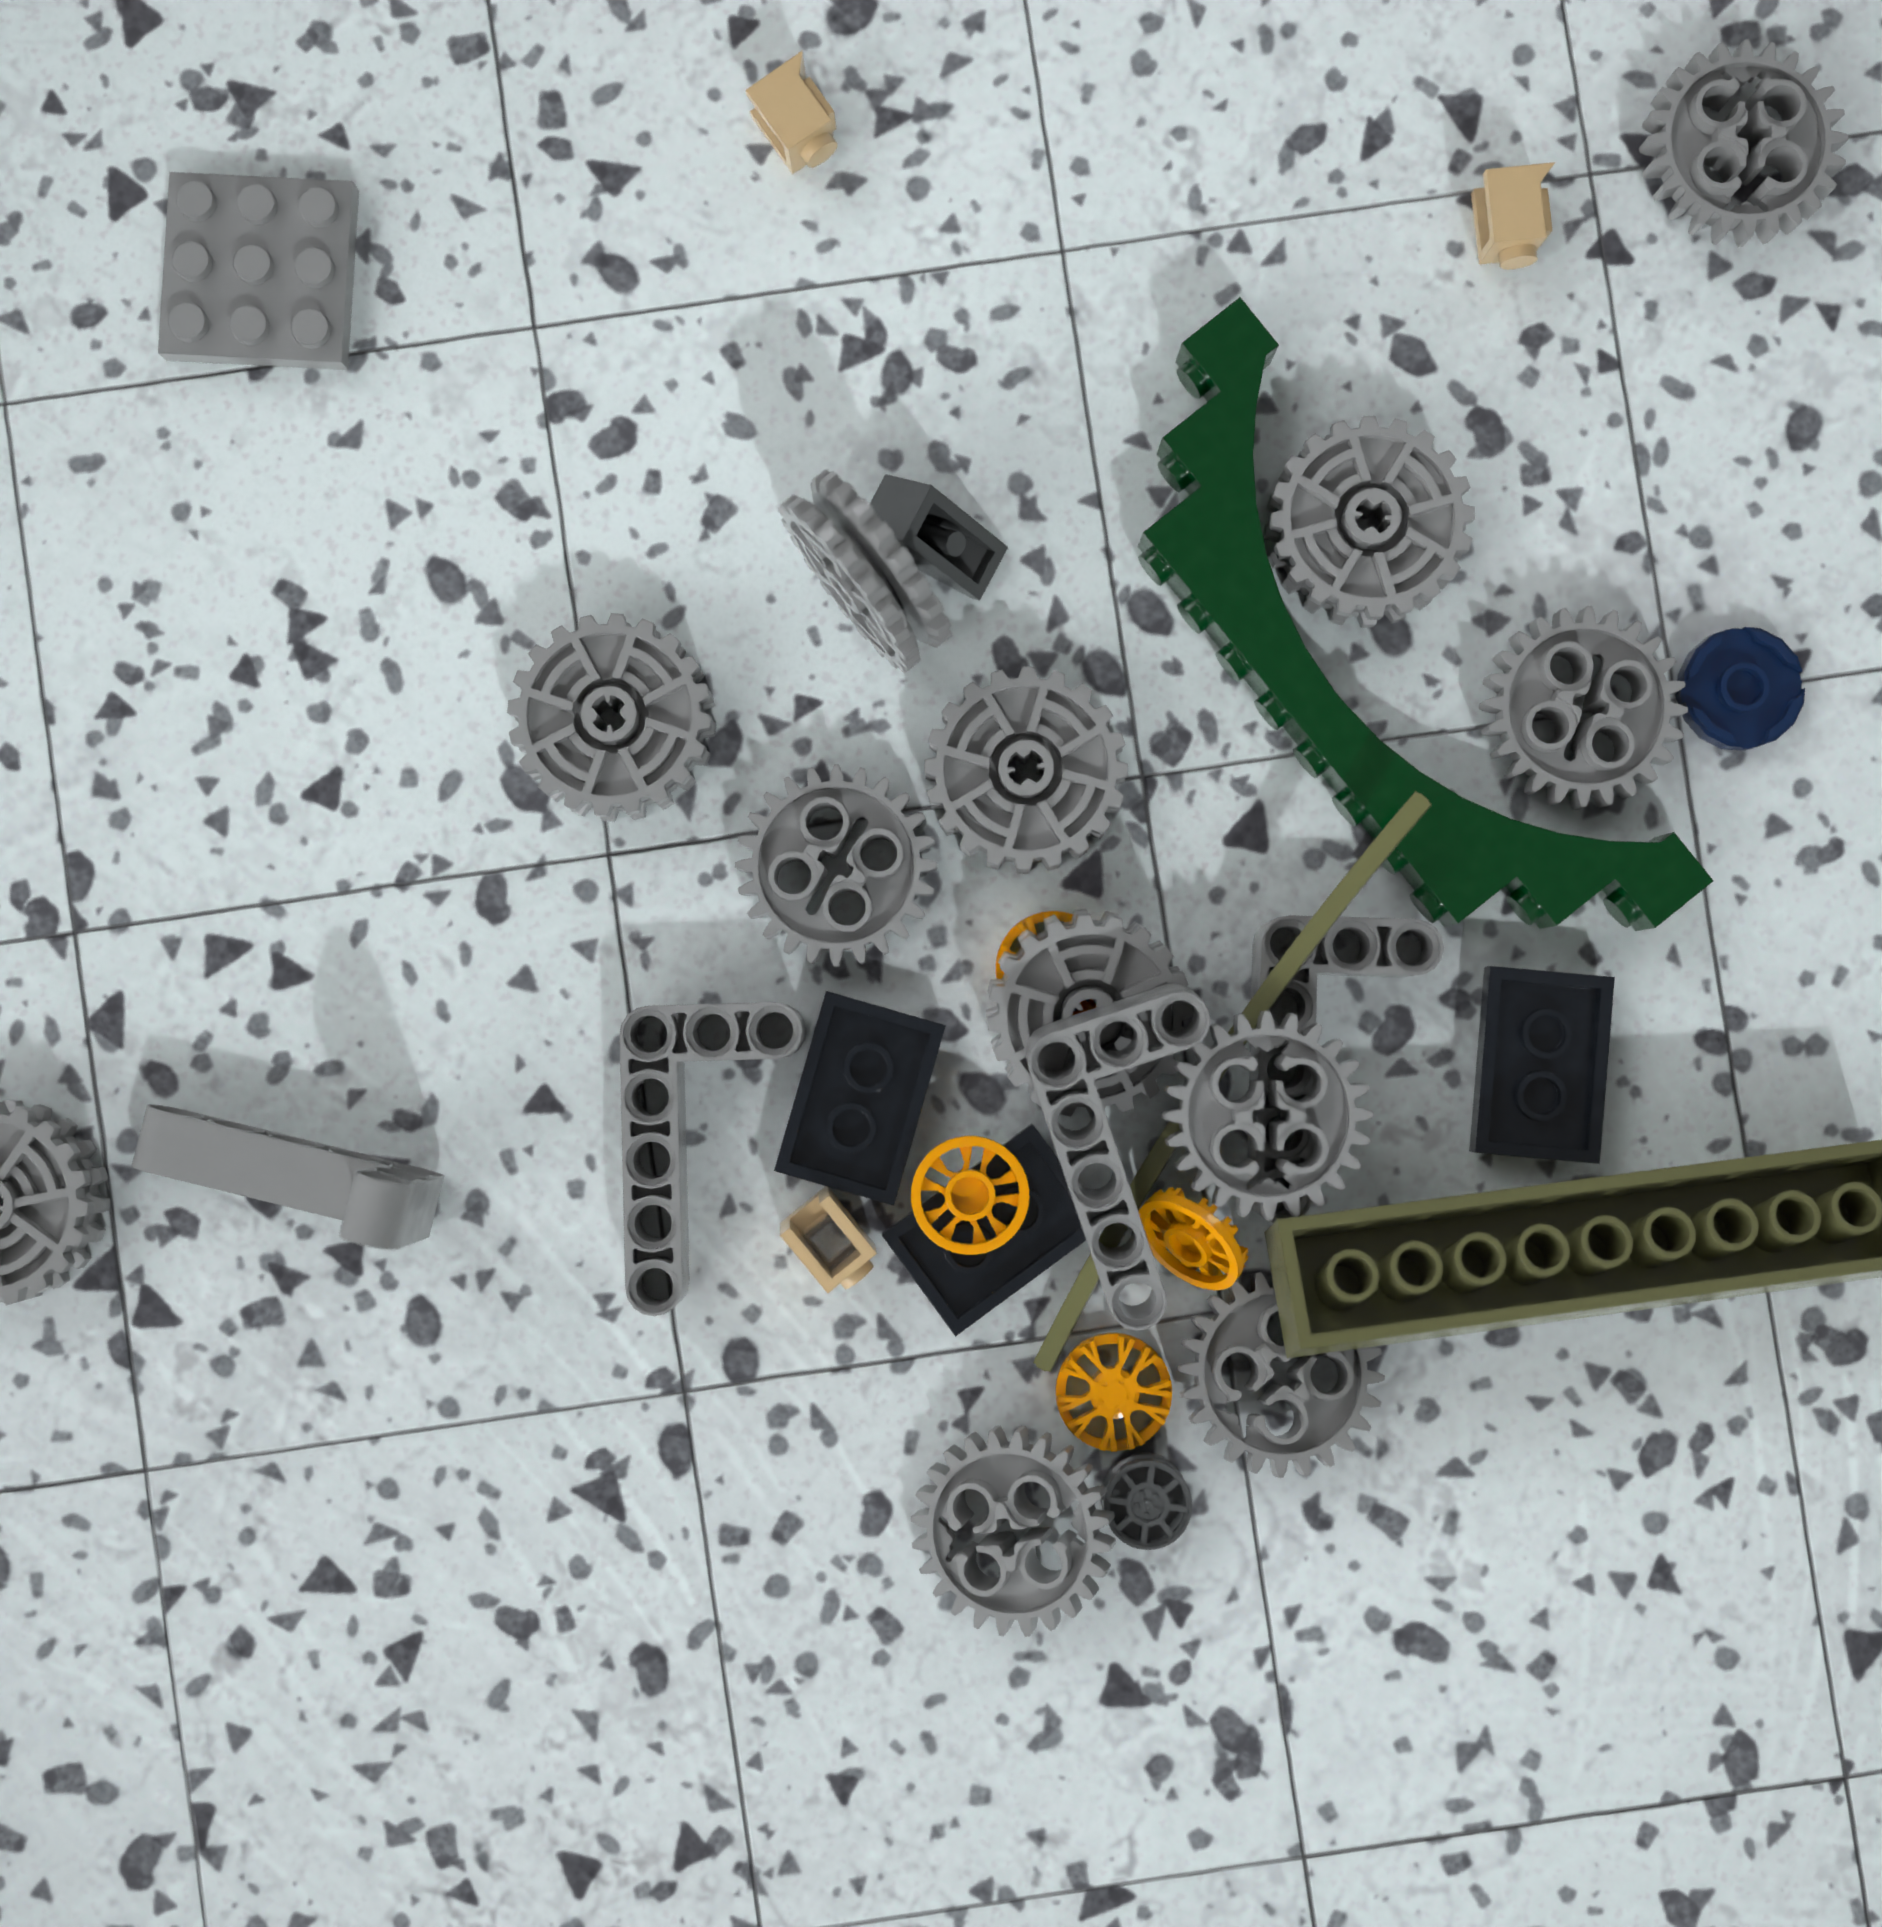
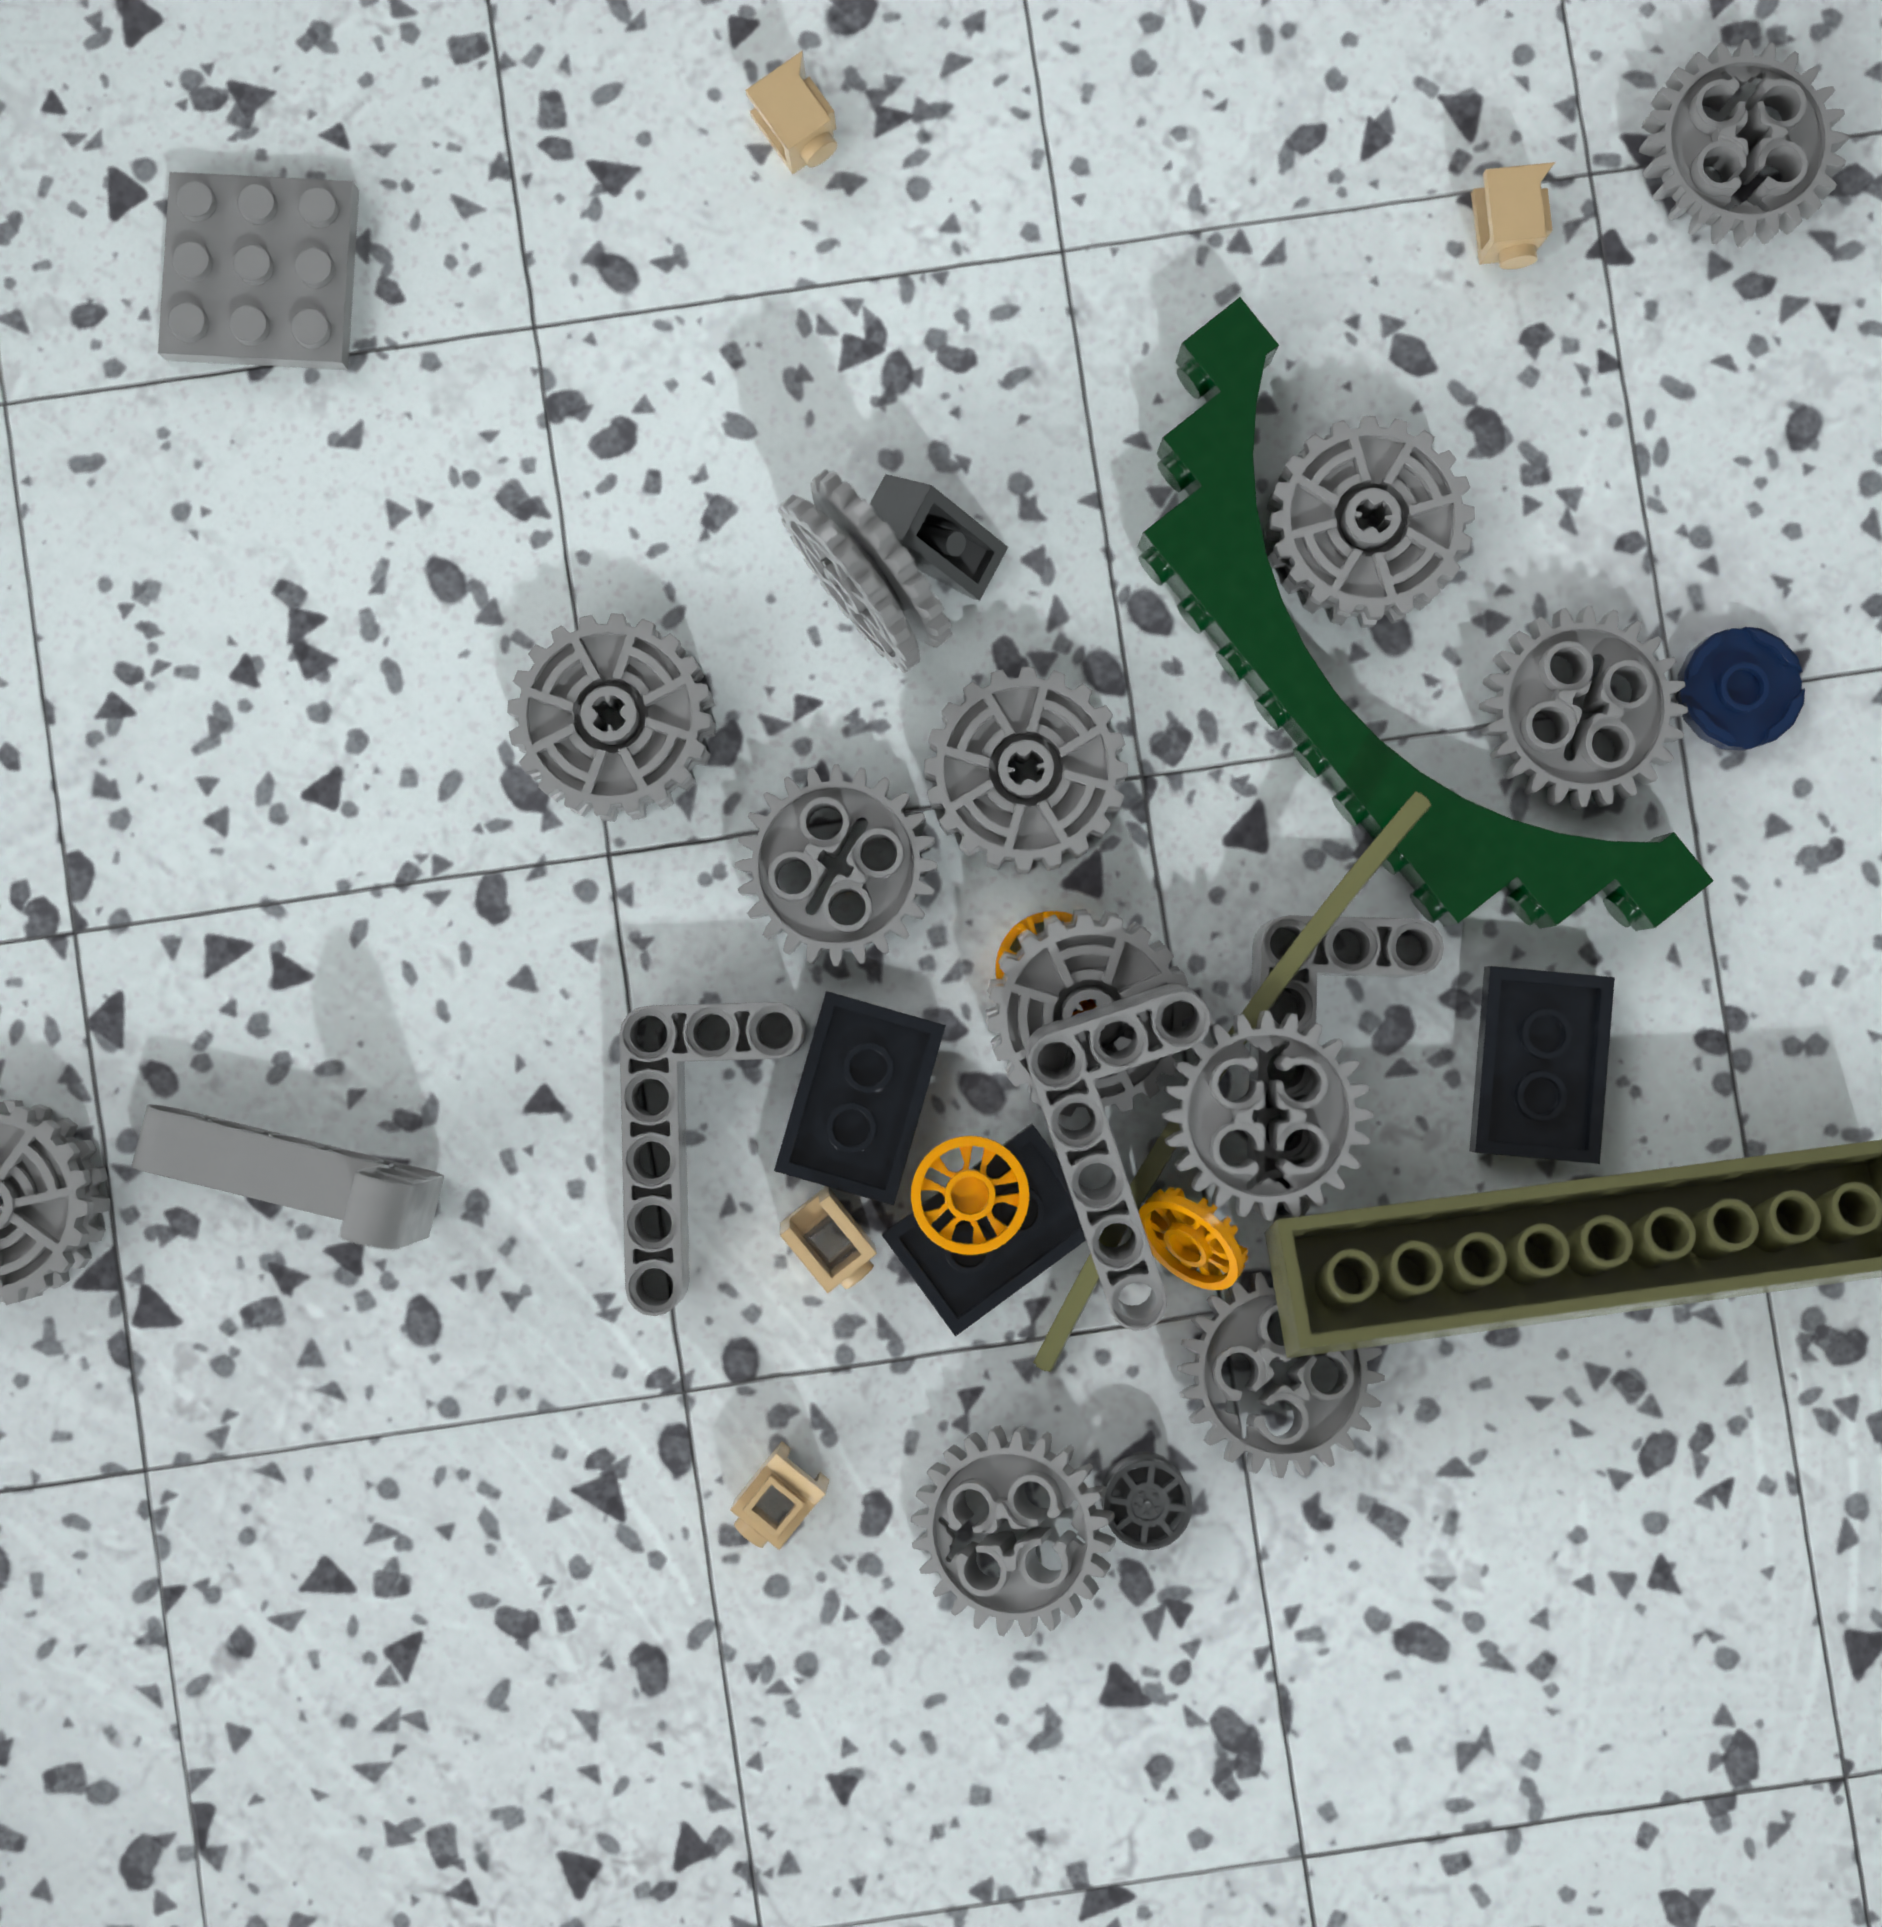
light orange wheel [1055,1332,1172,1452] -> none
none -> tan window [730,1441,829,1550]

